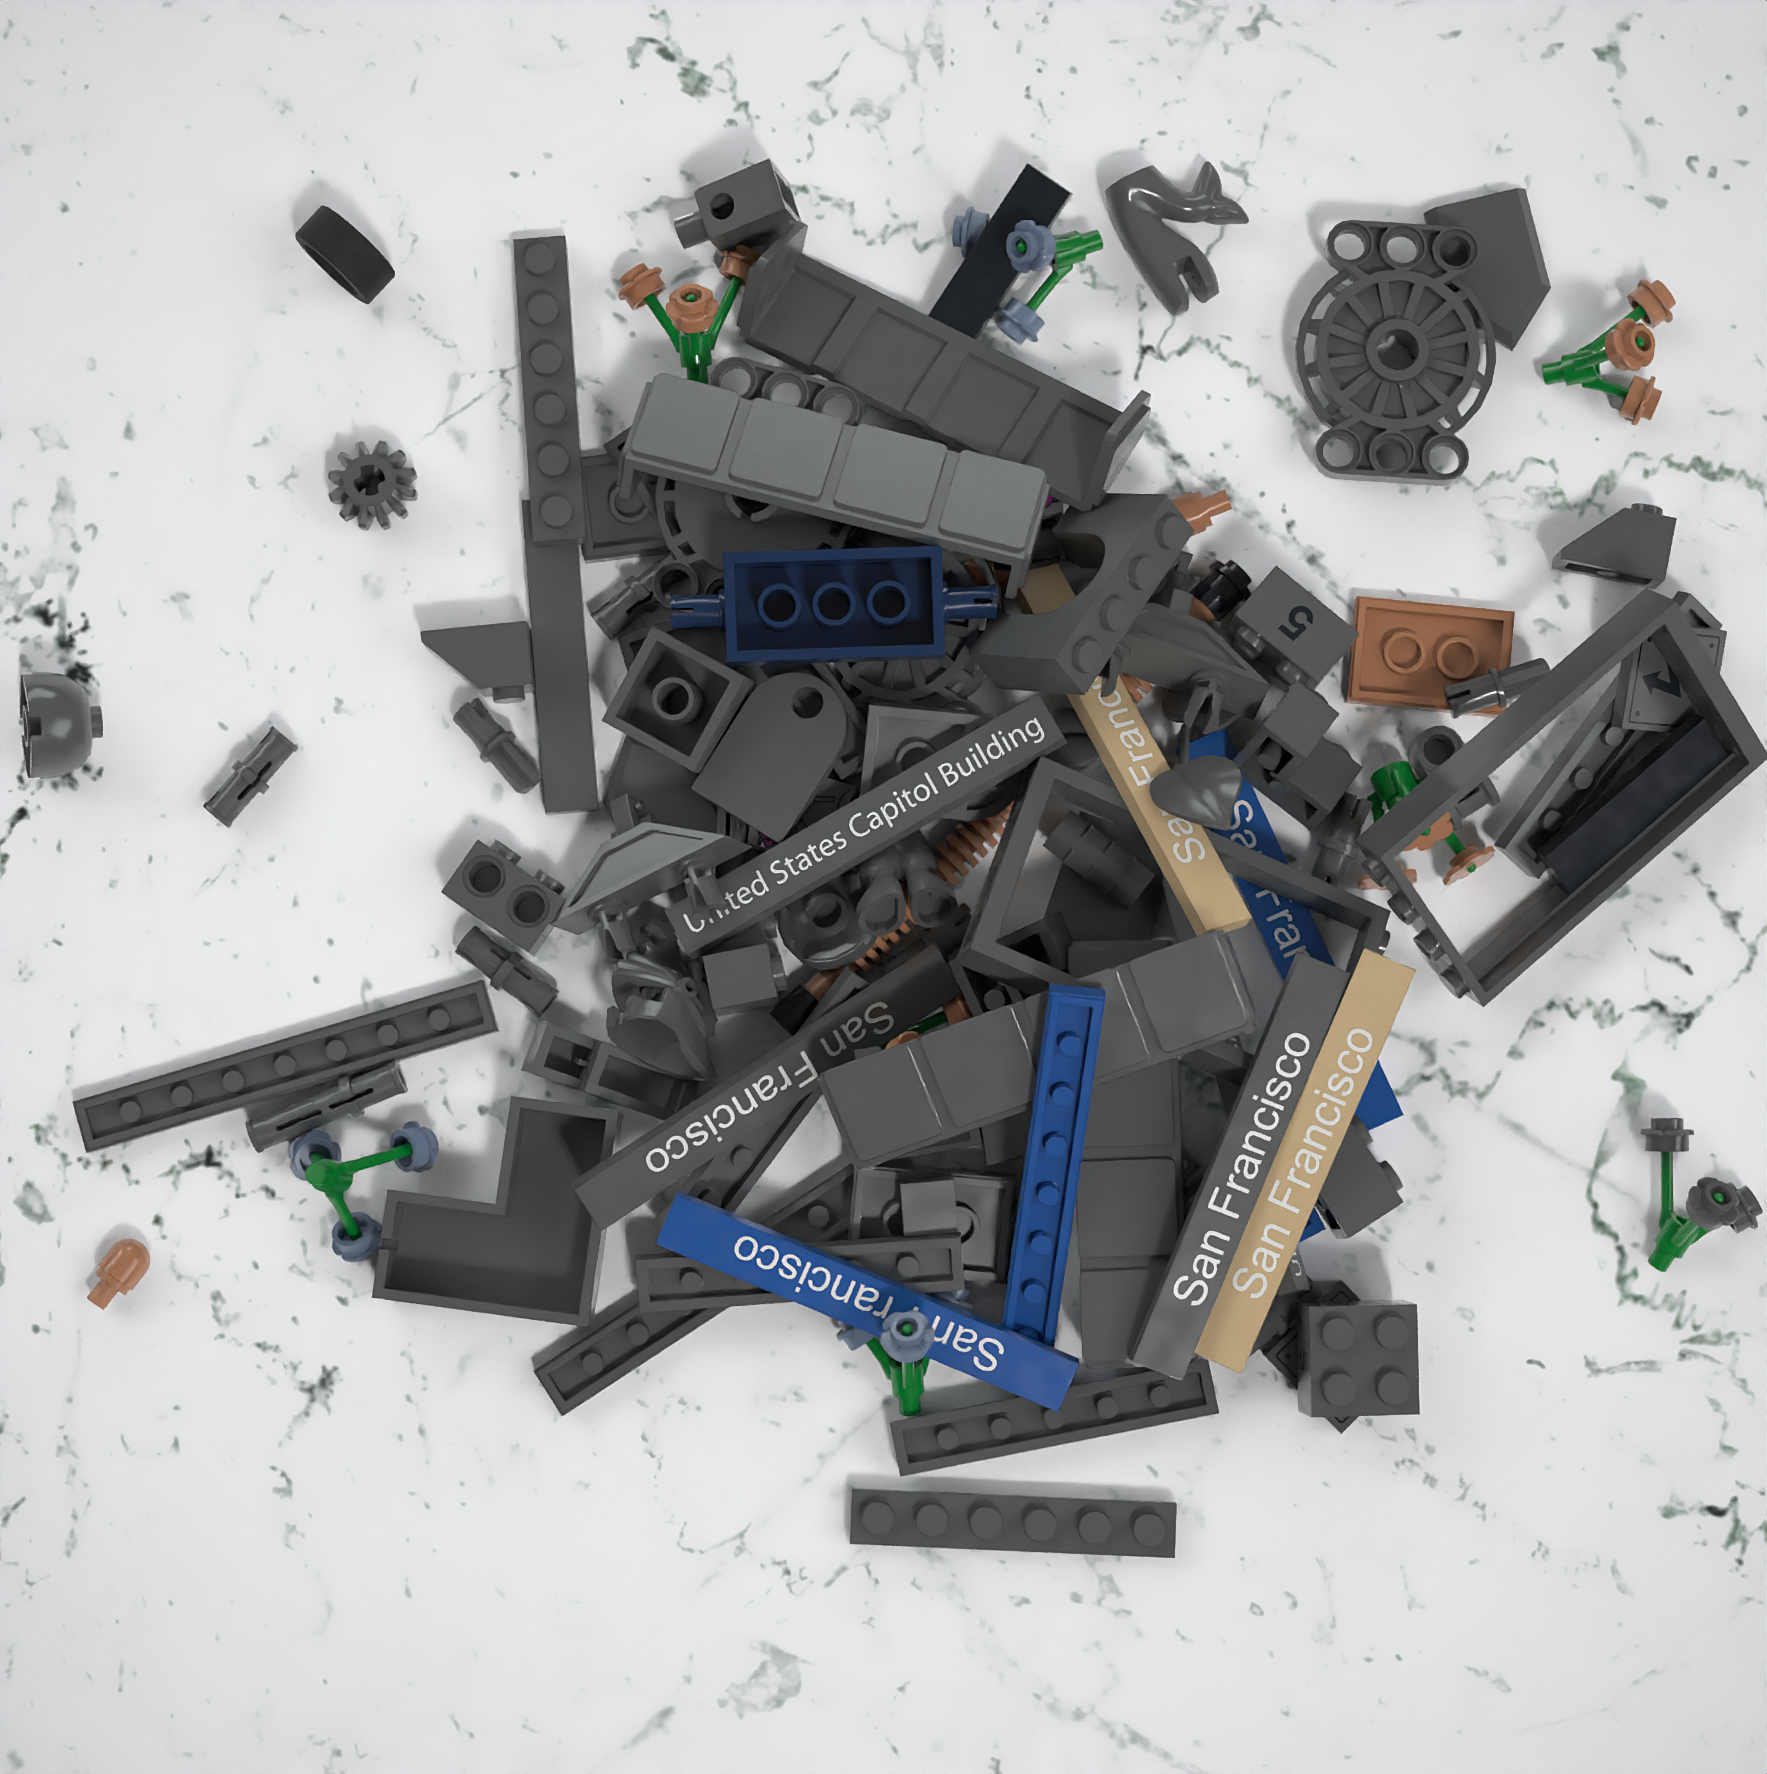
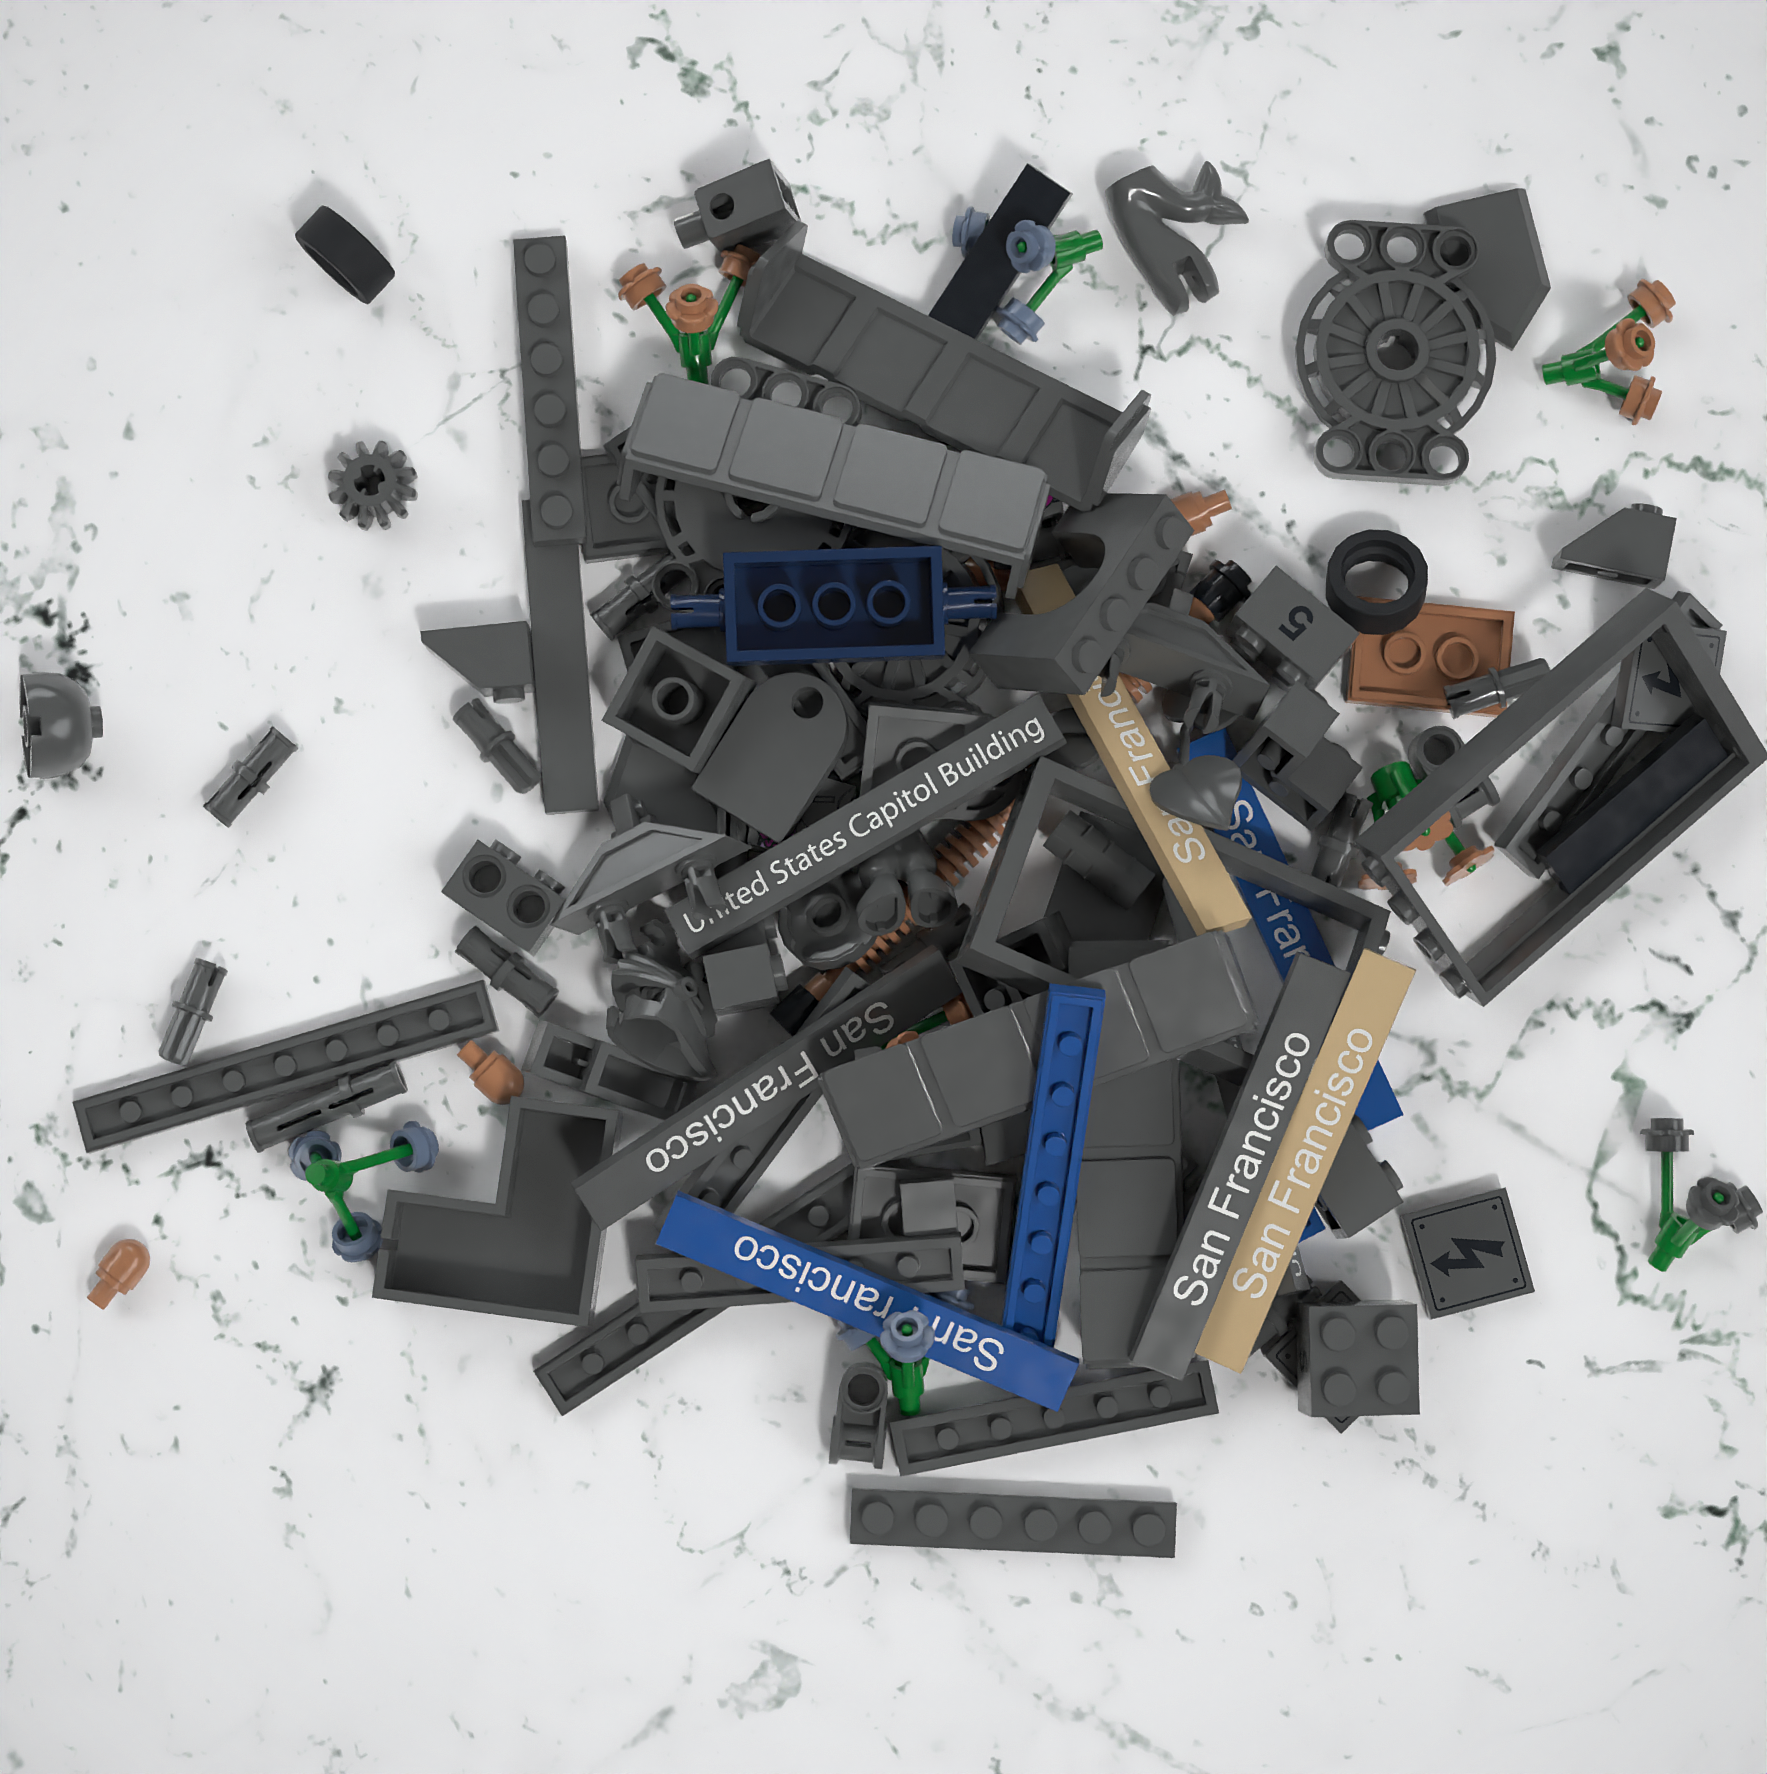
none -> dark grey axle [158,958,228,1066]
none -> nougat cylinder [457,1040,524,1105]
none -> dark grey piece [828,1362,888,1470]
none -> black tyre [1325,529,1428,635]
none -> dark grey tile [1400,1187,1535,1320]

